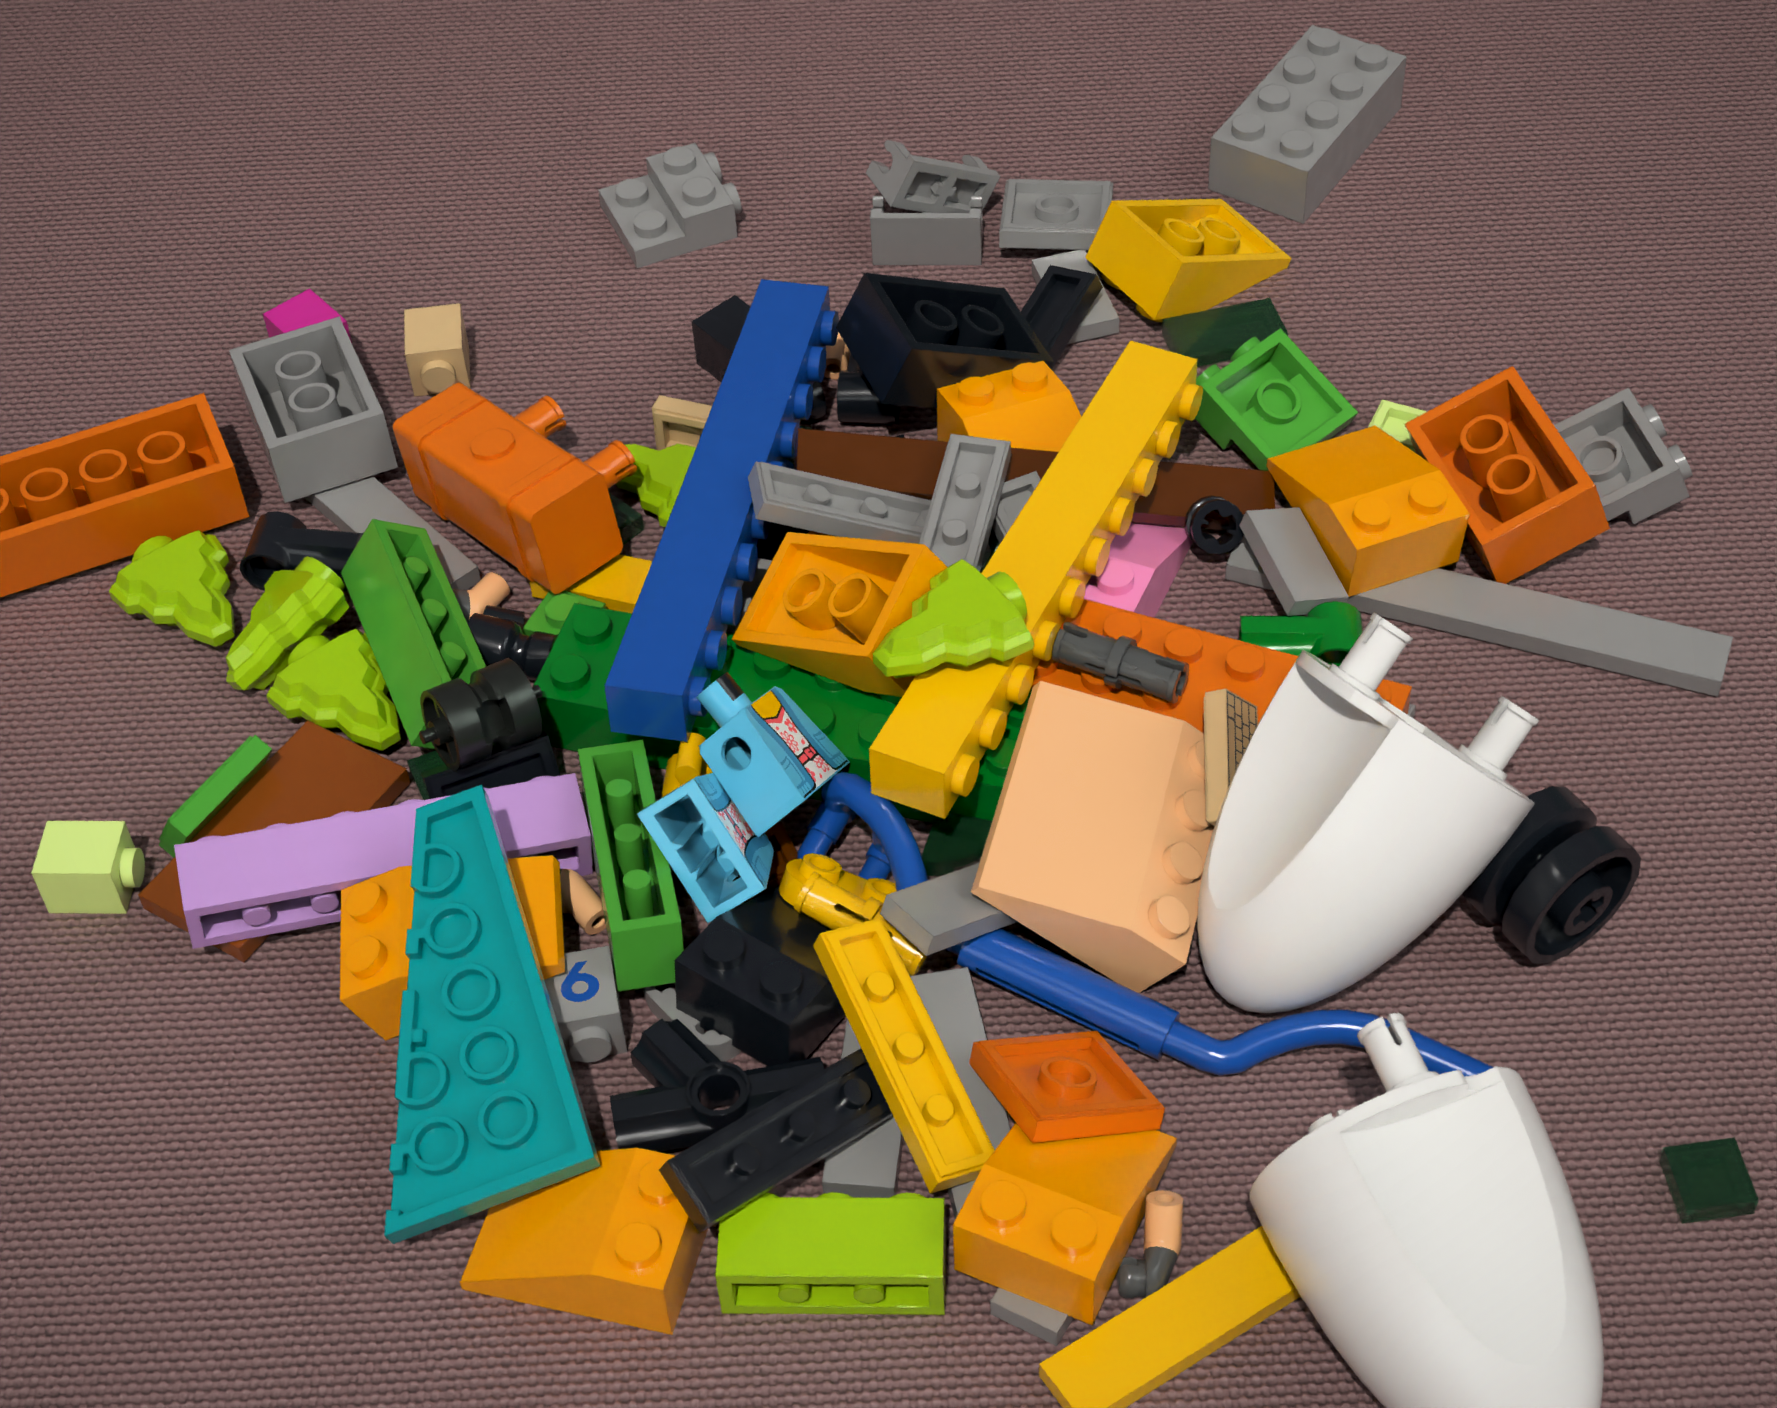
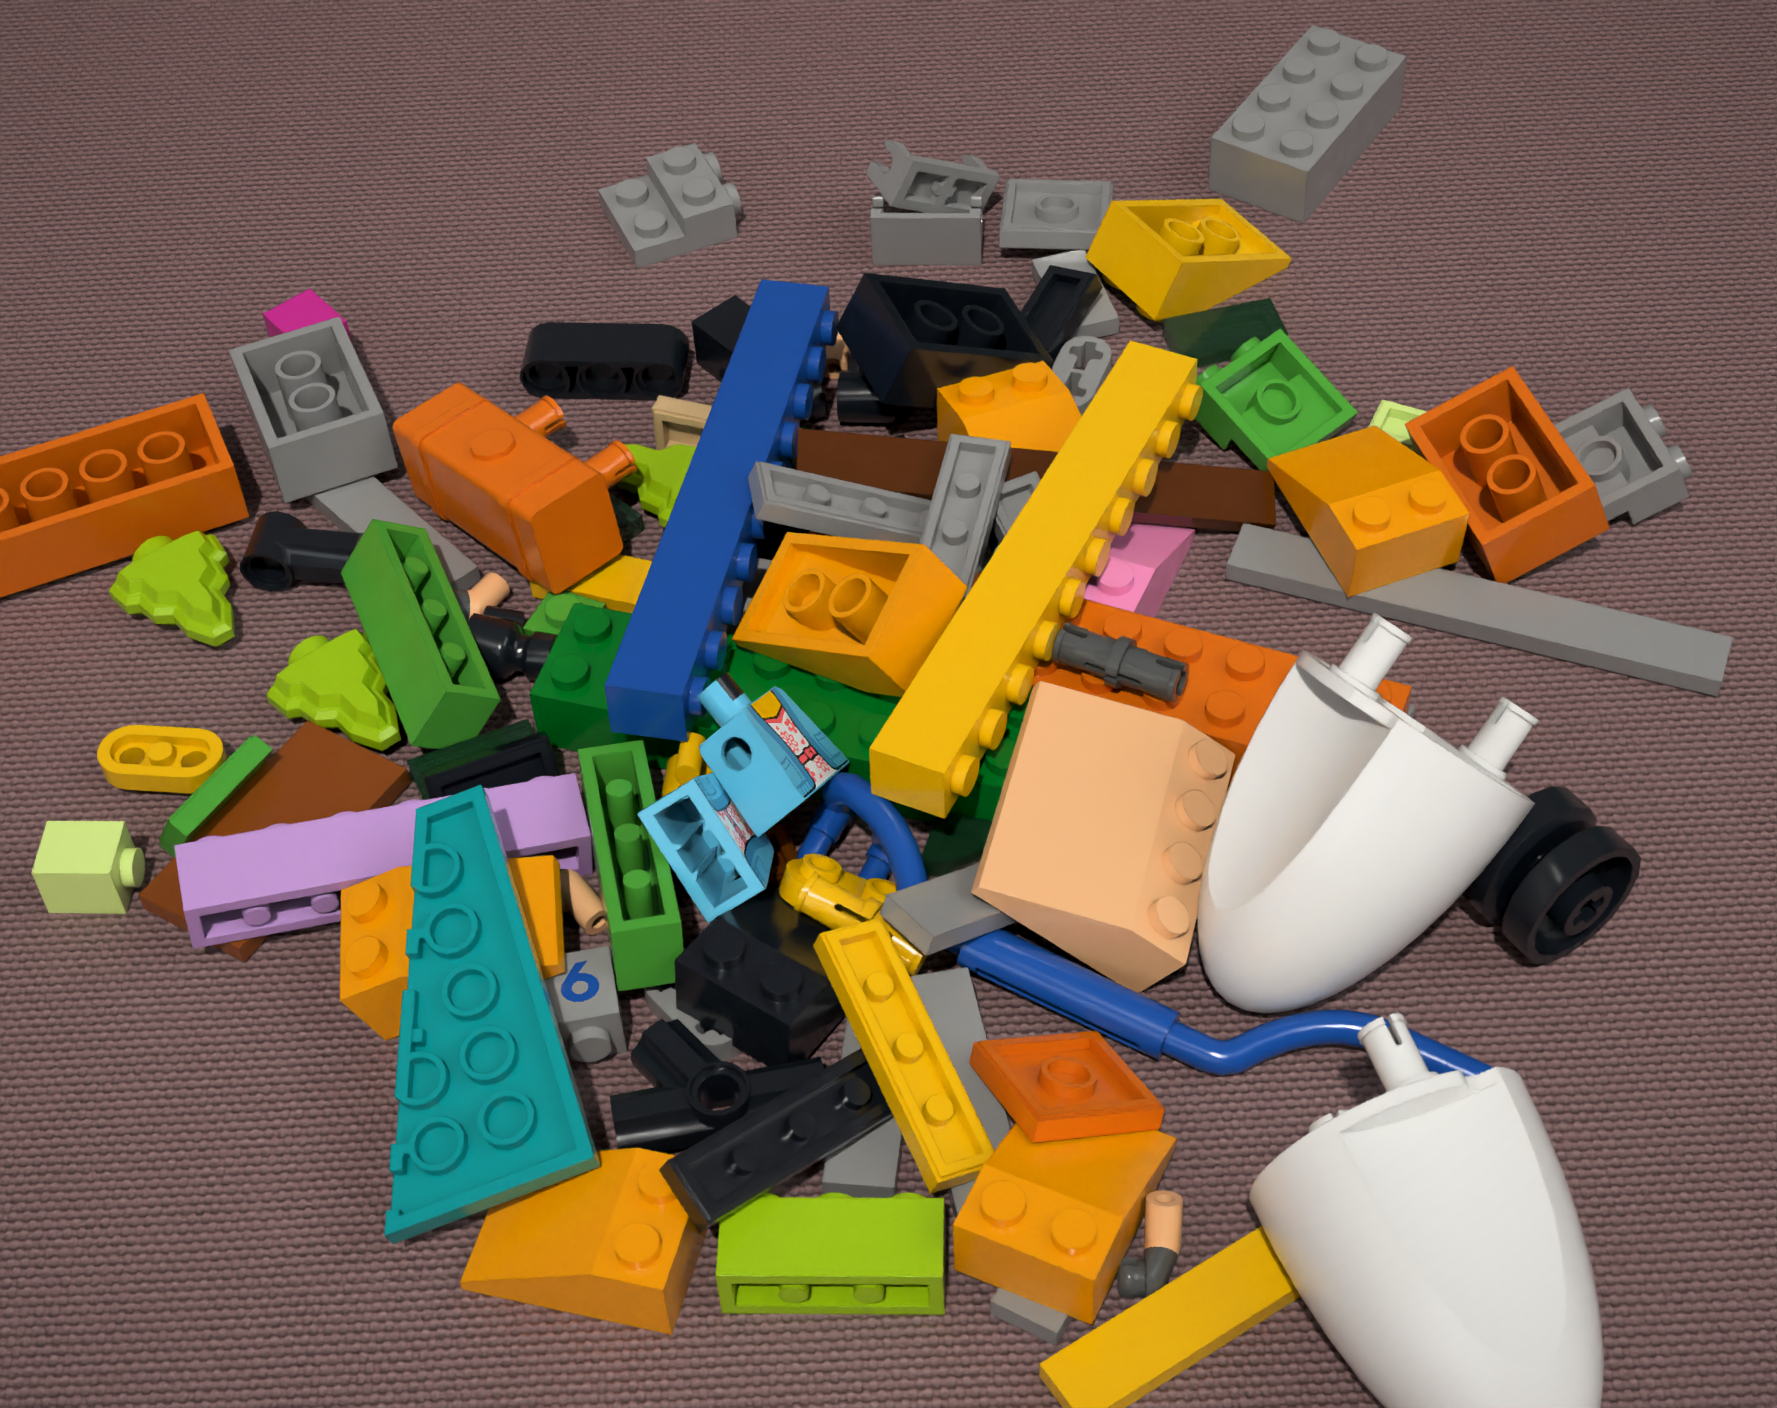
lime rock [226,556,349,690] -> none
tan brick [404,303,471,397] -> none
pearl dark grey wheel [419,658,542,771] -> none
lime rock [873,559,1034,678] -> none
black bush [1185,495,1244,554] -> none
tan tile [1204,689,1258,826] -> none
light grey tile [1239,507,1349,616] -> none
green piece [1239,601,1363,667] -> none
clear green tile [1659,1137,1759,1224] -> none
none -> yellow plate [97,725,227,794]
none -> black beam [520,322,690,400]
none -> light grey beam [1051,336,1112,416]

